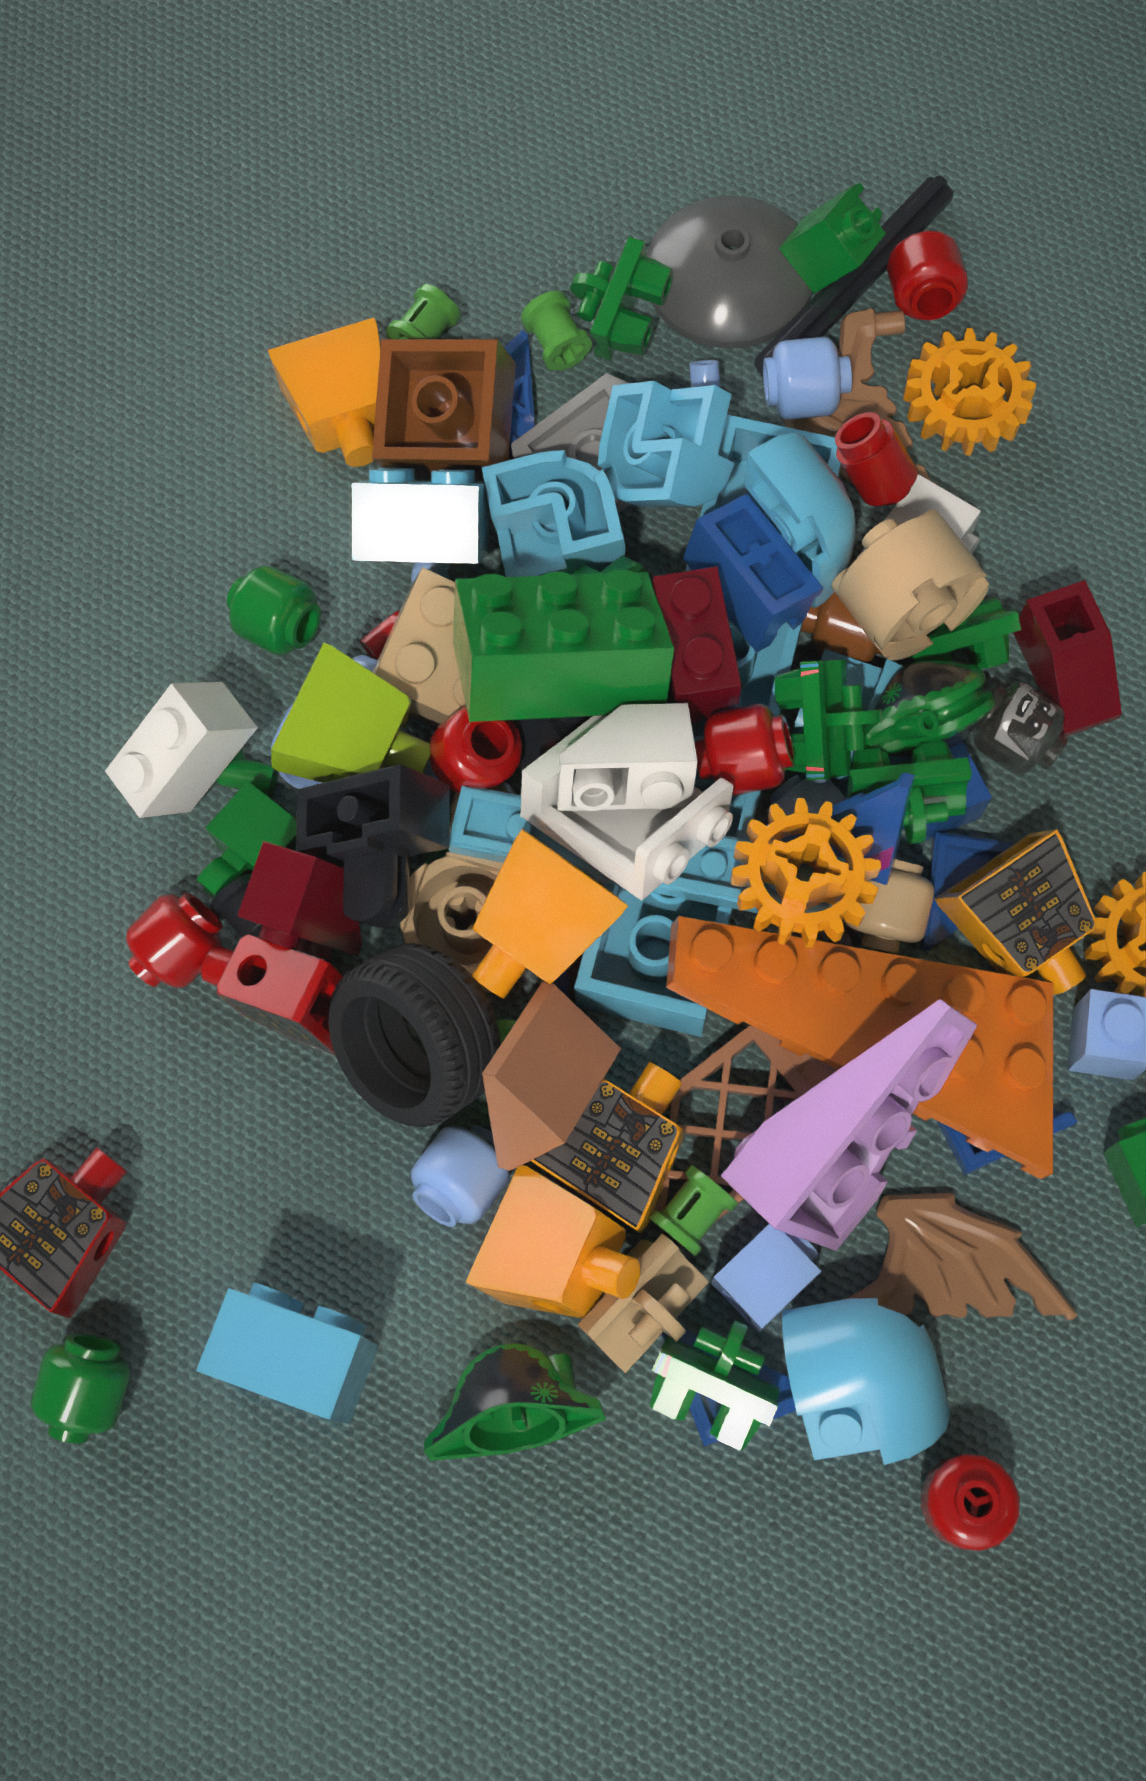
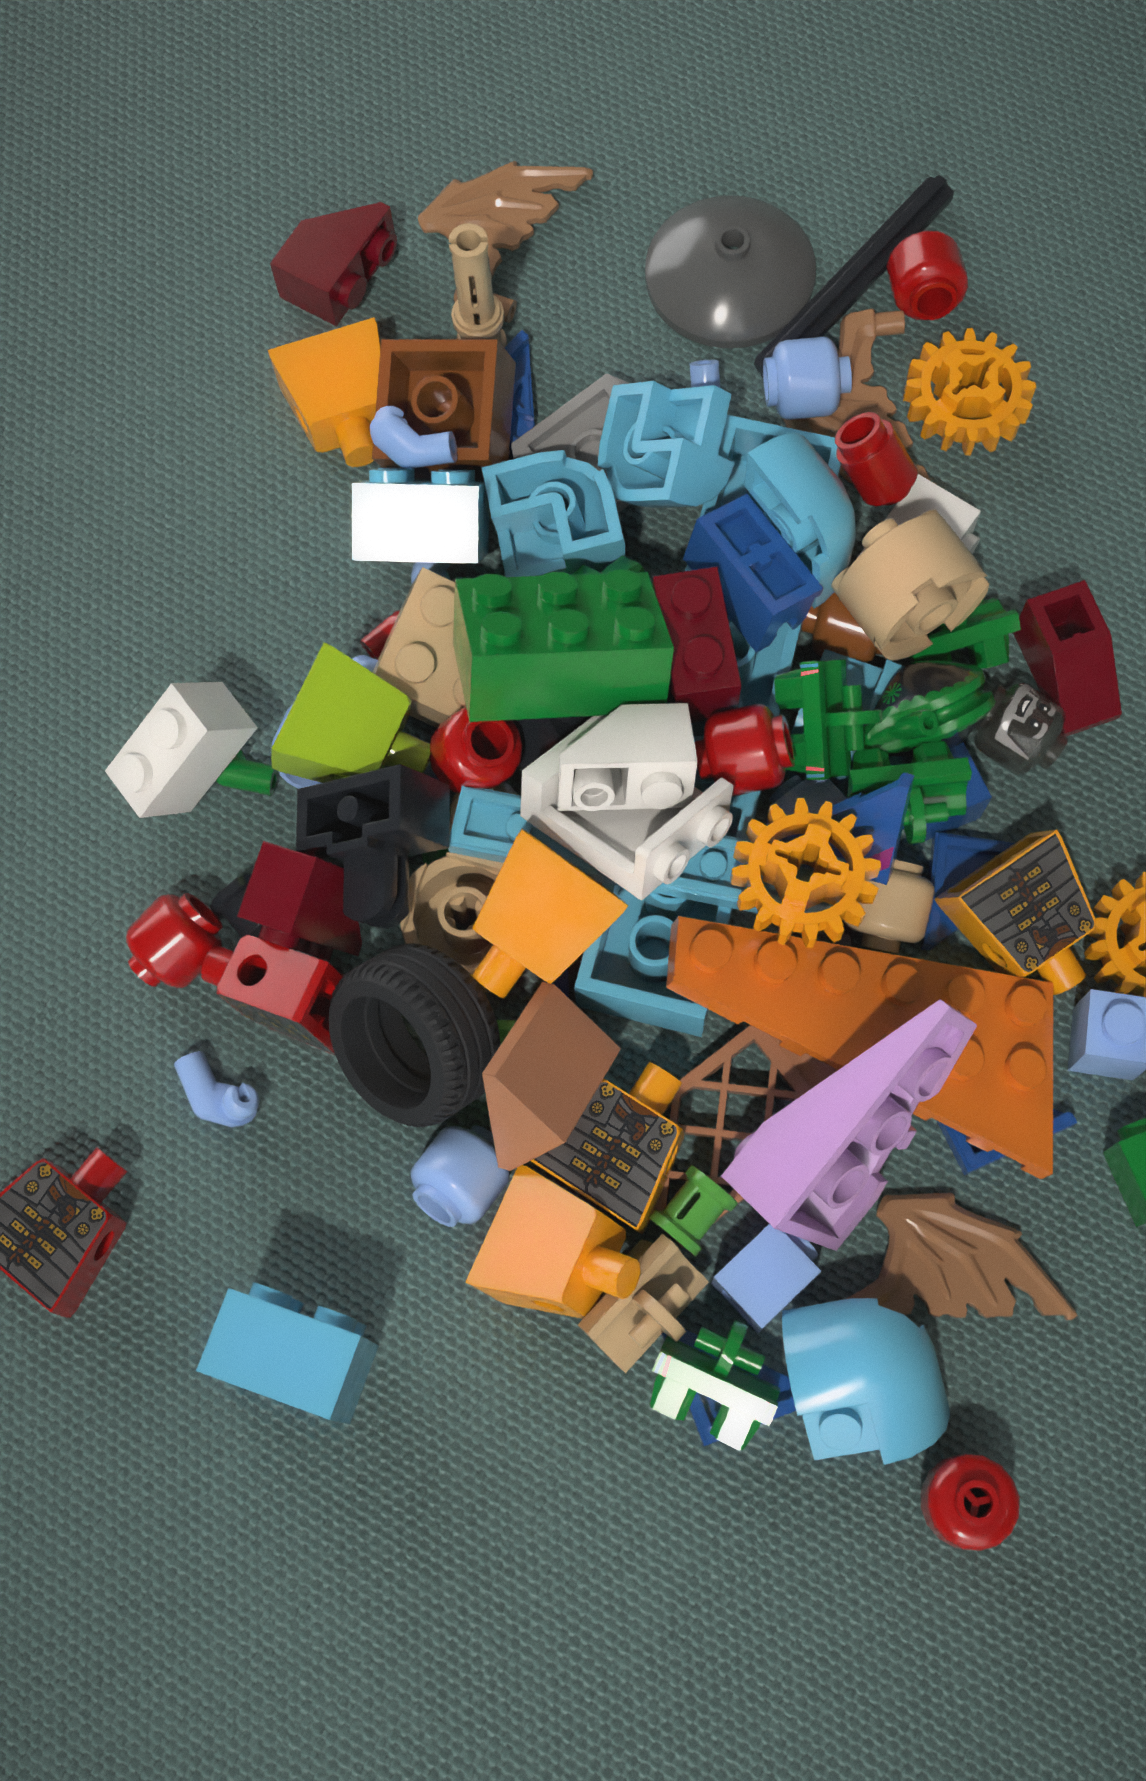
green head [30,1334,131,1444] -> none
green brick [196,781,297,899] -> none
green head [227,566,321,655] -> none
bright green bush [385,284,461,339] -> none
green hat [424,1343,606,1461] -> none
bright green bush [521,291,592,371] -> none
green hips [570,237,673,361] -> none
green brick [778,183,886,294] -> none
none -> light blue arm [174,1051,260,1128]
none -> dark red slope [270,202,397,327]
none -> light blue arm [369,406,457,469]
none -> medium nougat animal [418,161,593,323]
none -> tan pin [449,223,507,347]

